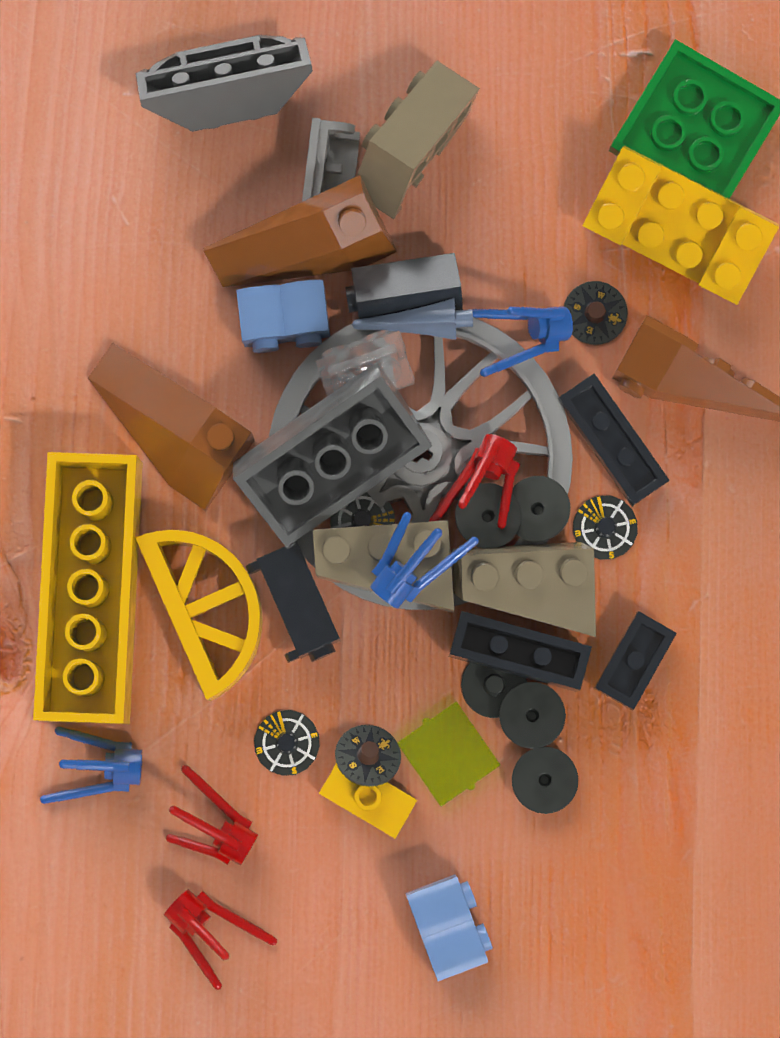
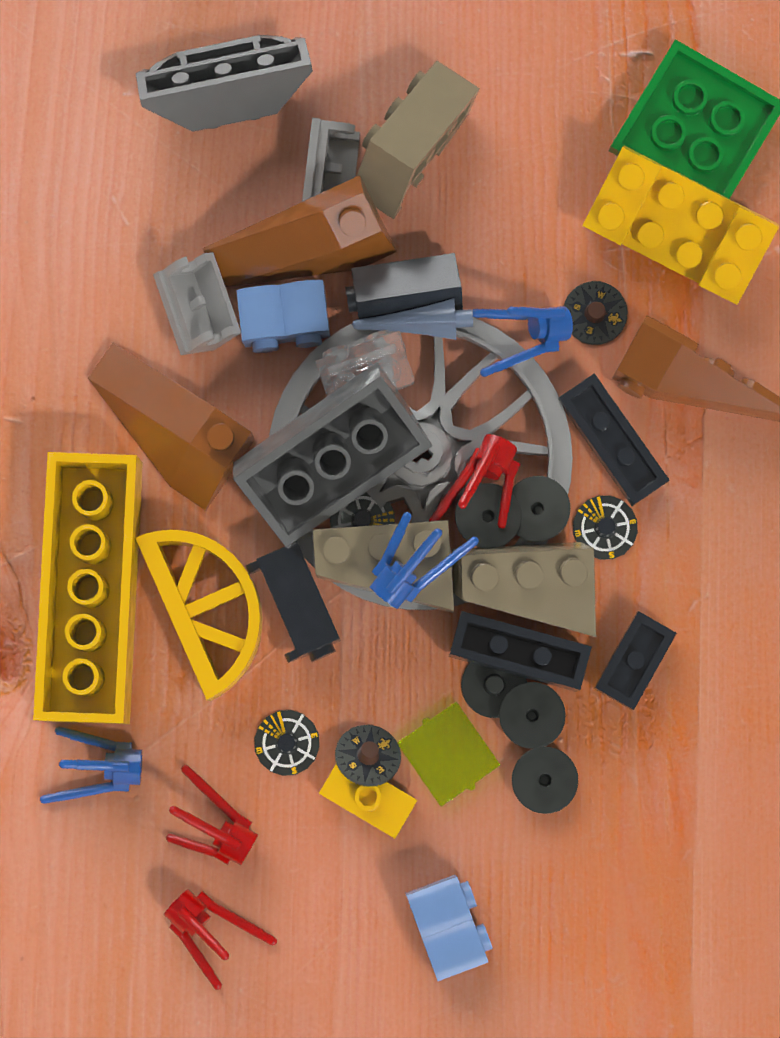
none -> light grey hinge [153,252,241,355]

